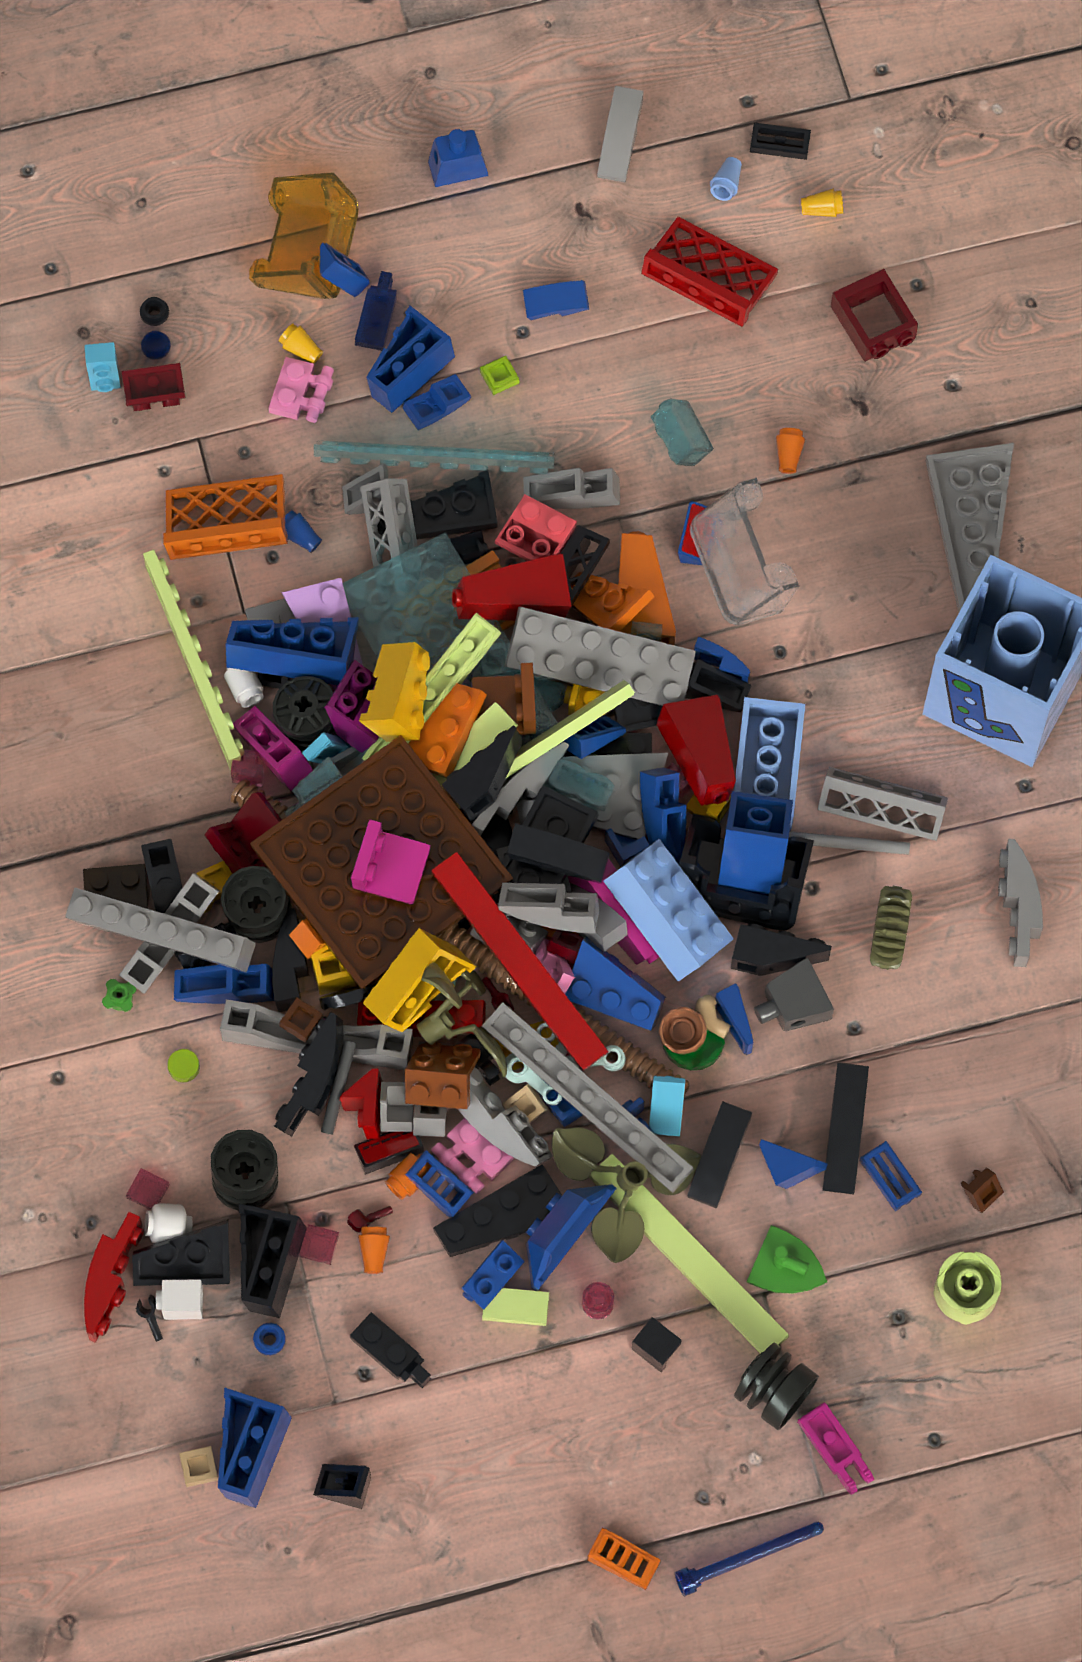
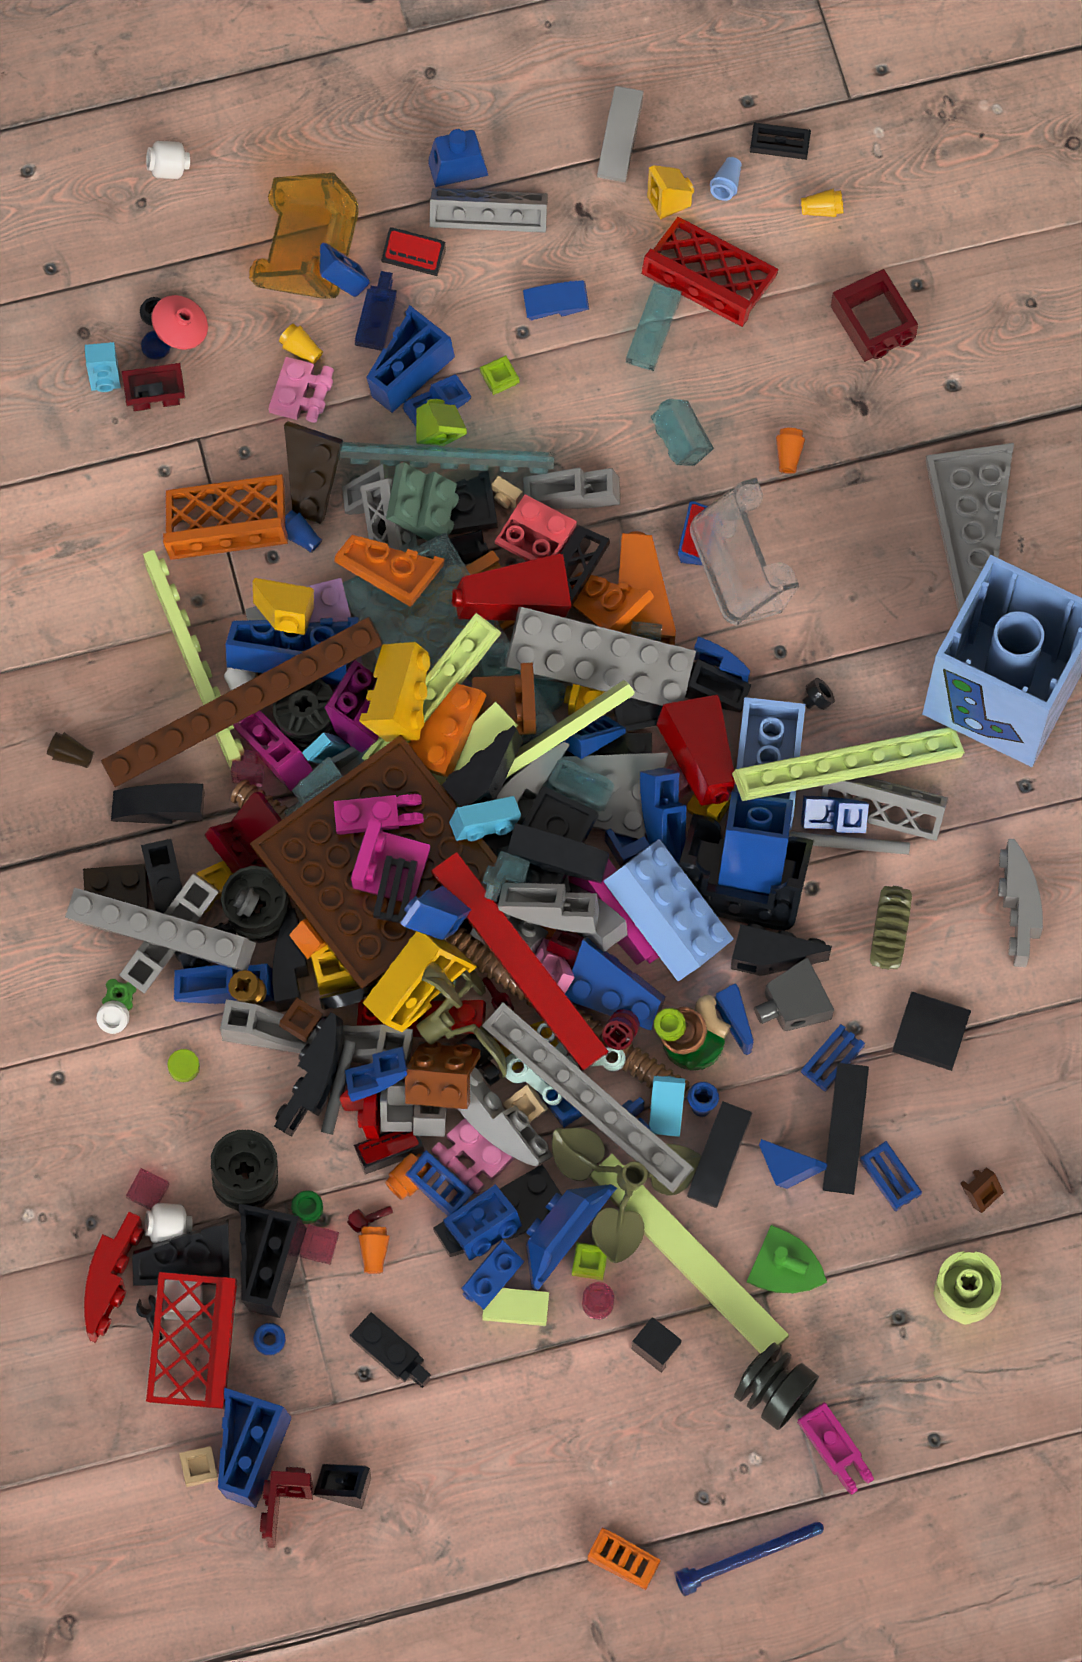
none -> dark brown cone [46,732,94,768]
none -> white tile [96,1001,130,1034]
none -> reddish brown plate [101,617,384,787]
none -> black slope [111,783,205,824]
none -> black tile [133,382,164,399]
none -> white head [146,141,190,179]
none -> red fence [146,1272,238,1409]
none -> coral dish [151,295,208,350]
none -> pearl gold wheel [228,970,267,1005]
none -> dark grey plate [233,886,260,917]
none -> yellow slope [252,578,314,635]
none -> dark red bracket [260,1467,314,1548]
none -> dark brown wing [284,421,343,524]
none -> green tile [291,1190,323,1224]
none -> orange wing [334,535,445,607]
none -> dark pink hinge [334,794,424,834]
none -> blue slope [345,1046,408,1102]
none -> black tile [373,855,418,923]
none -> red slope [381,227,446,276]
none -> sand green plate [386,462,459,543]
none -> blue slope [401,886,471,940]
none -> lime slope [416,399,467,446]
none -> light grey fence [430,188,548,233]
none -> blue bracket [443,1184,522,1260]
none -> medium azure piece [449,796,521,841]
none -> clear light blue bracket [482,851,530,901]
none -> tan plate [491,476,523,509]
none -> lime tile [572,1242,607,1281]
none -> dark red wheel [602,1009,640,1050]
none -> clear light blue plate [626,283,682,371]
none -> yellow slope [647,165,694,220]
none -> lime tile [654,1008,686,1041]
none -> blue cone [687,1082,719,1117]
none -> yellowish green tile [732,727,965,801]
none -> slope [801,795,869,833]
none -> blue tile [801,1024,865,1092]
none -> black tile [802,678,835,710]
none -> black slope [892,991,971,1071]

